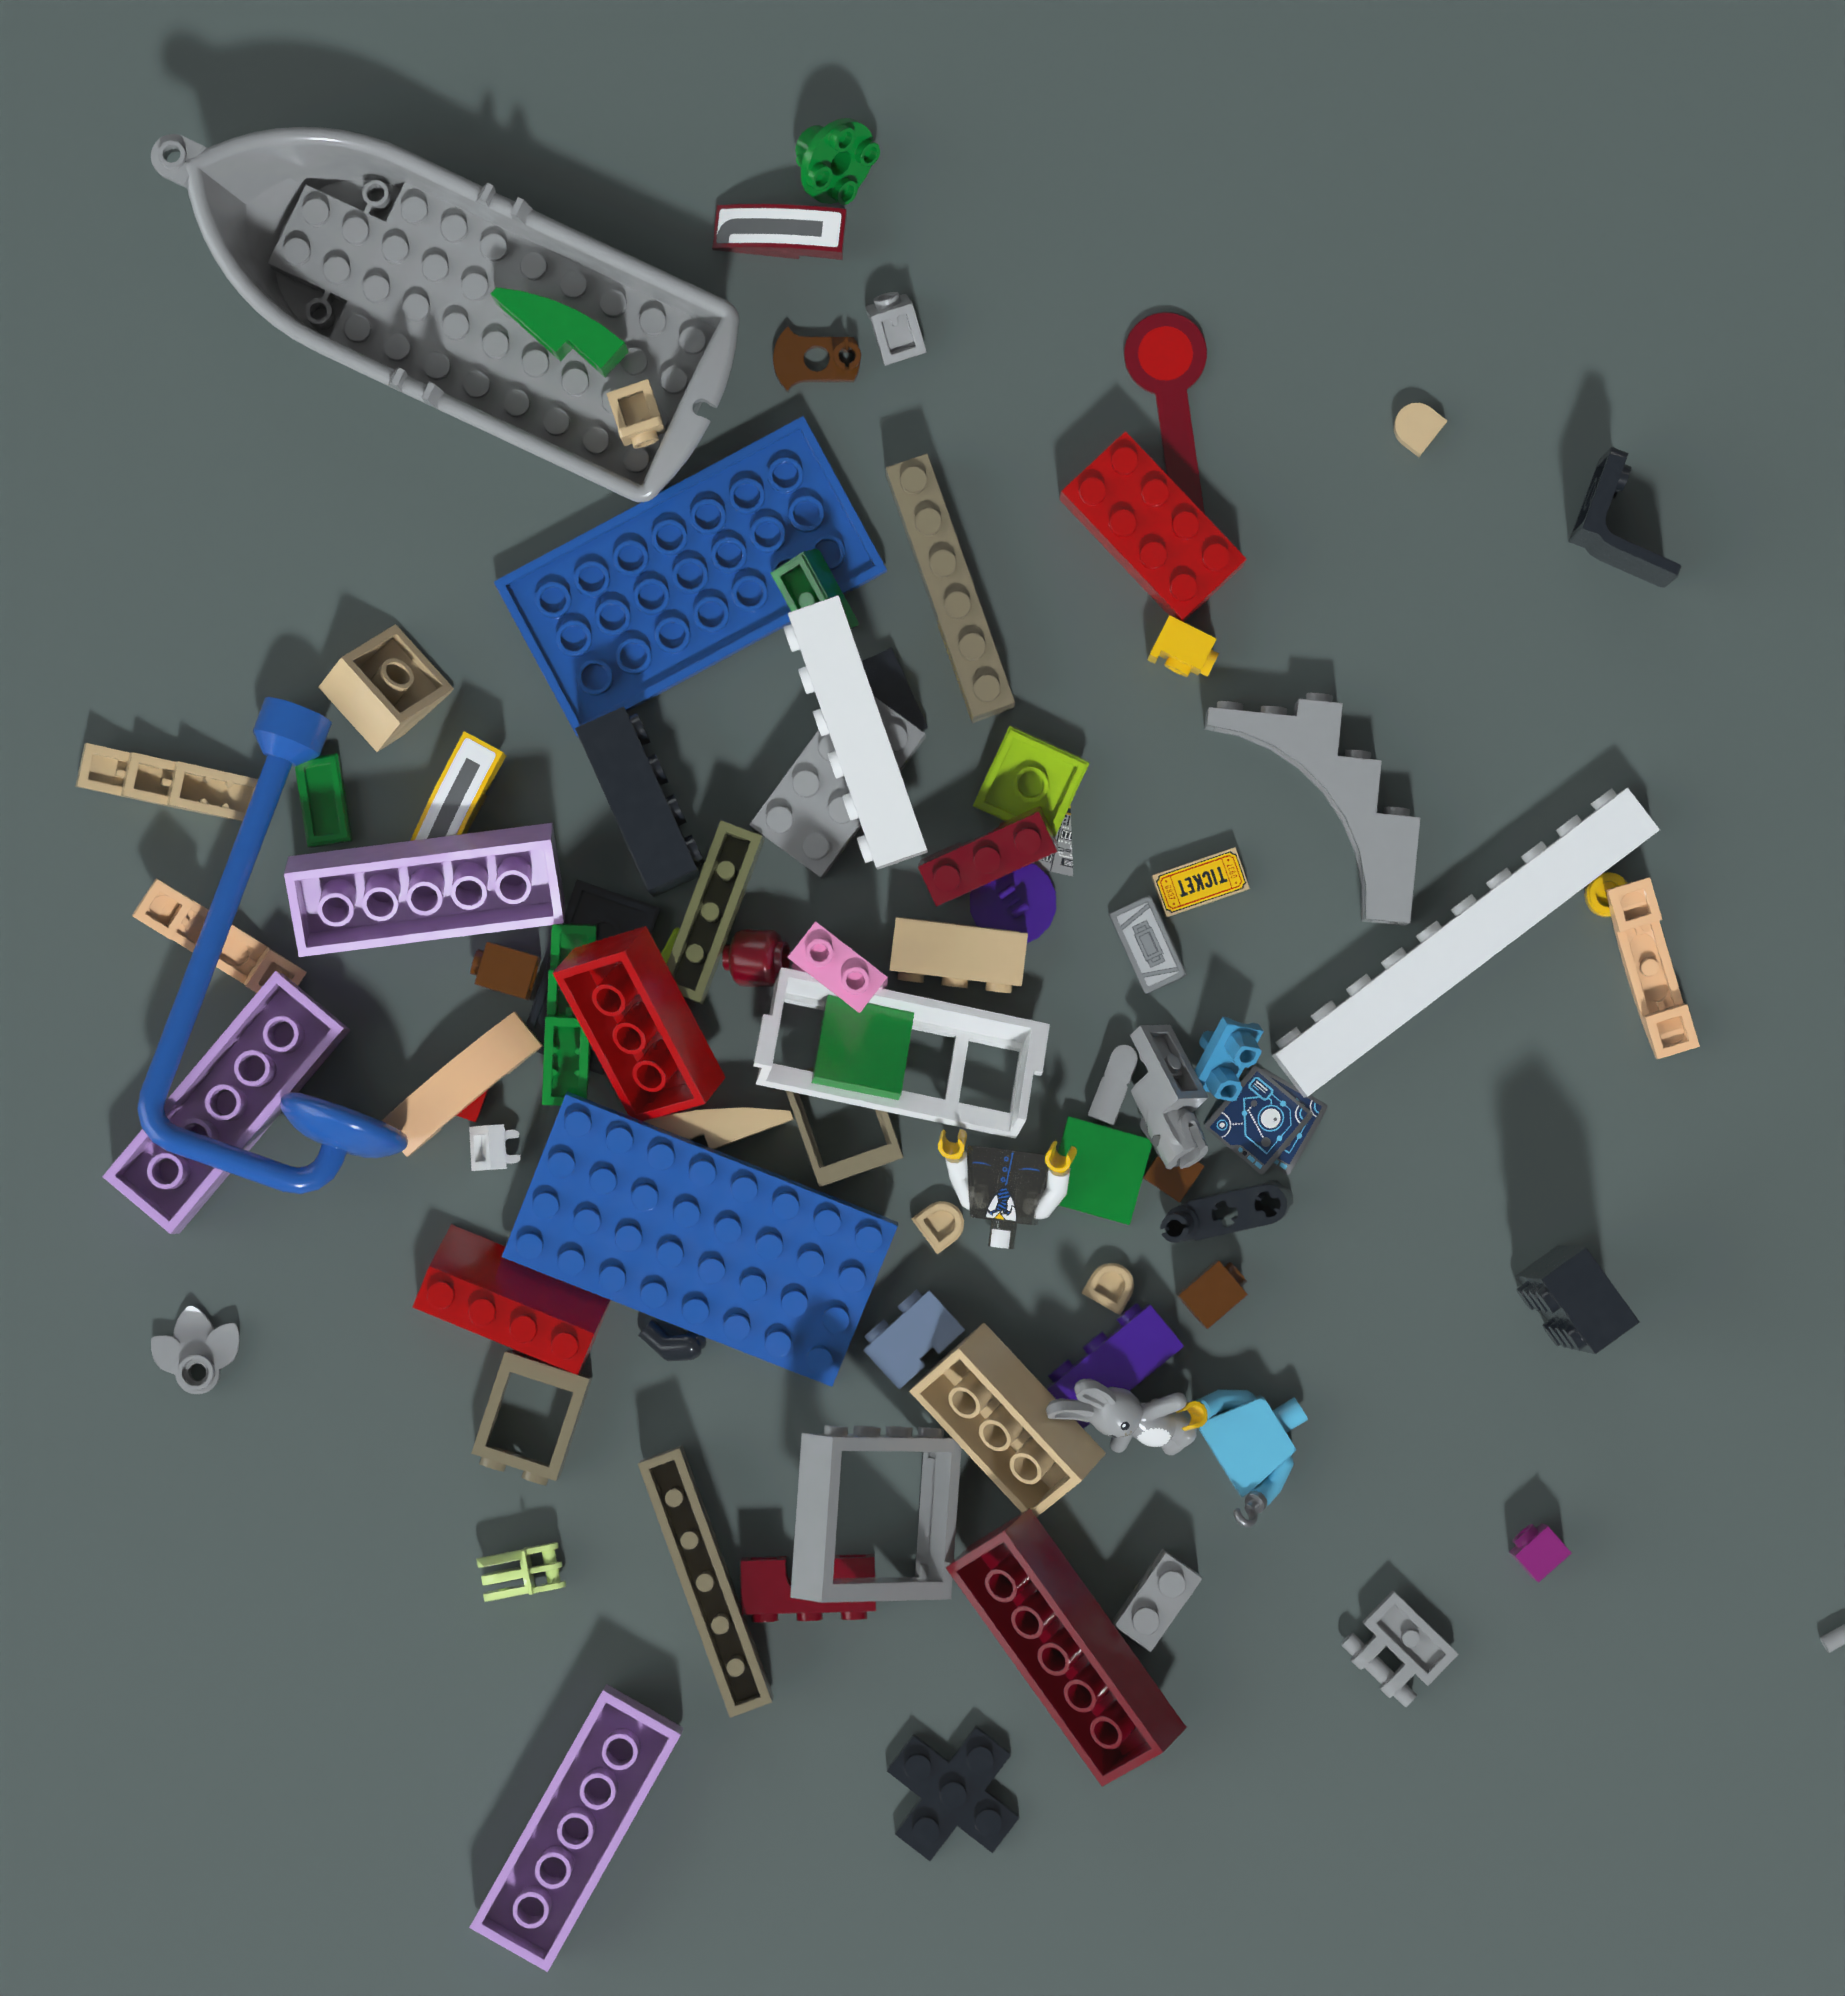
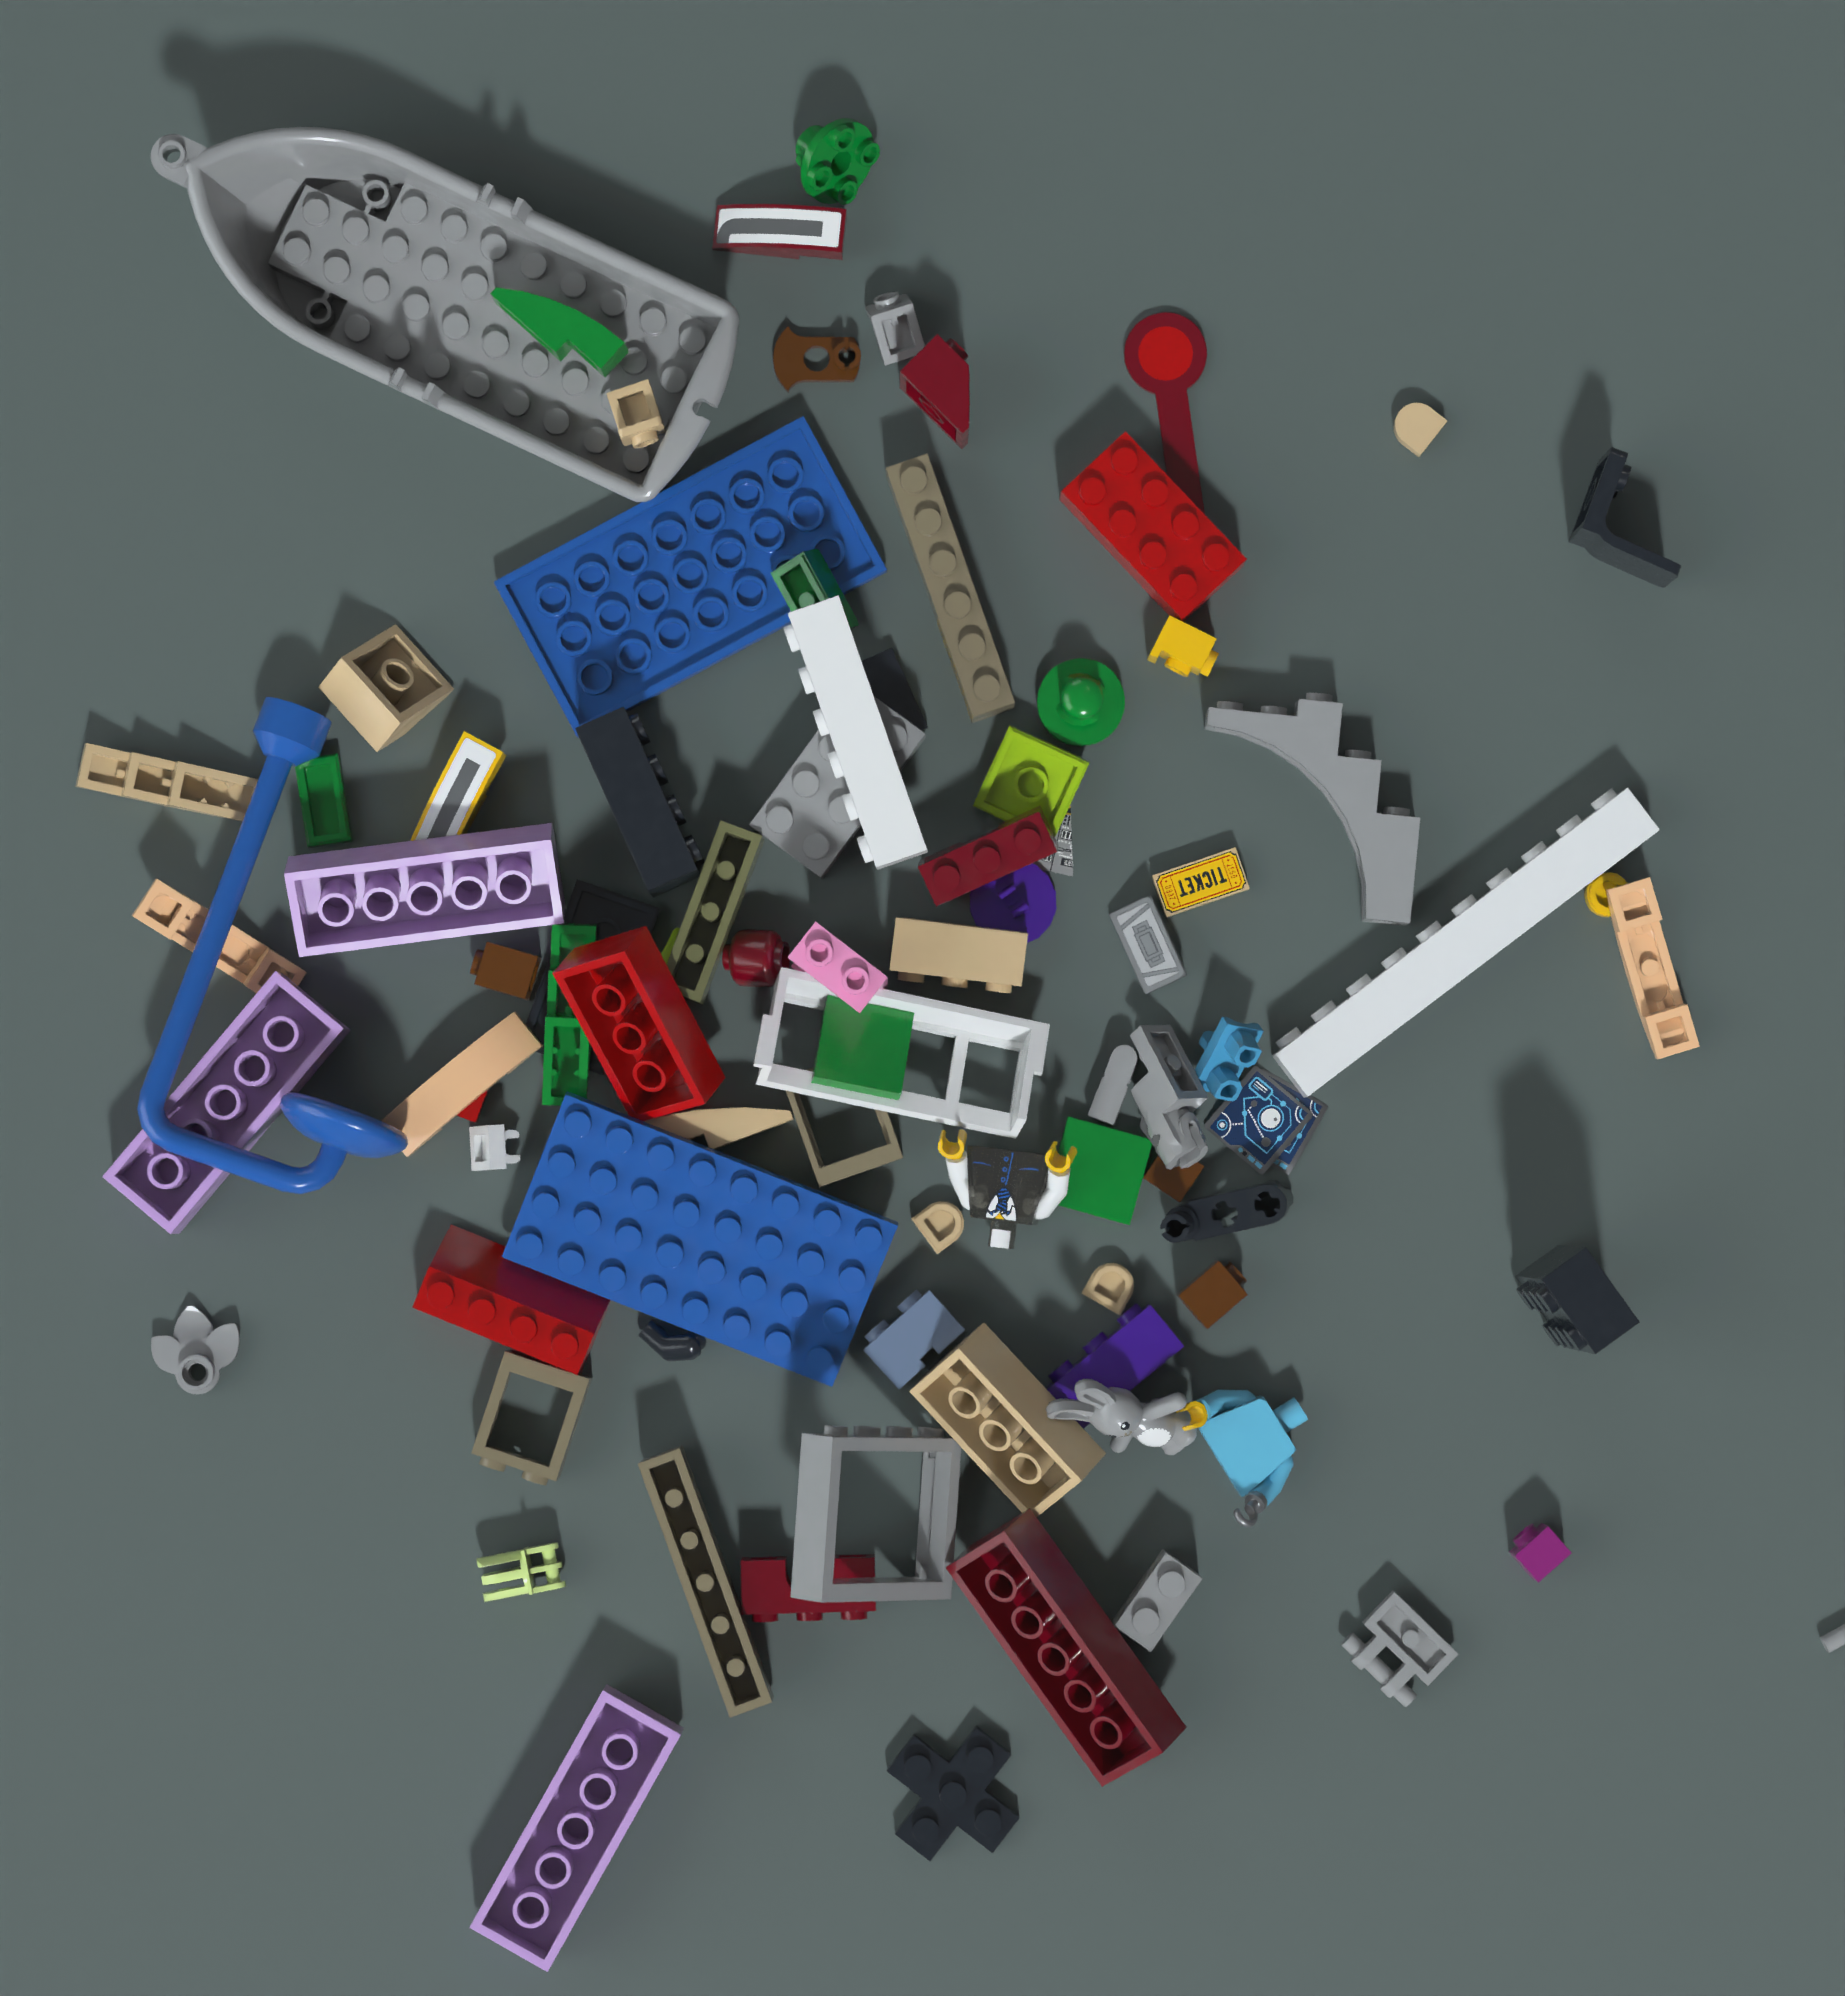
none -> dark red slope [900,334,970,449]
none -> green plate [1037,658,1125,747]

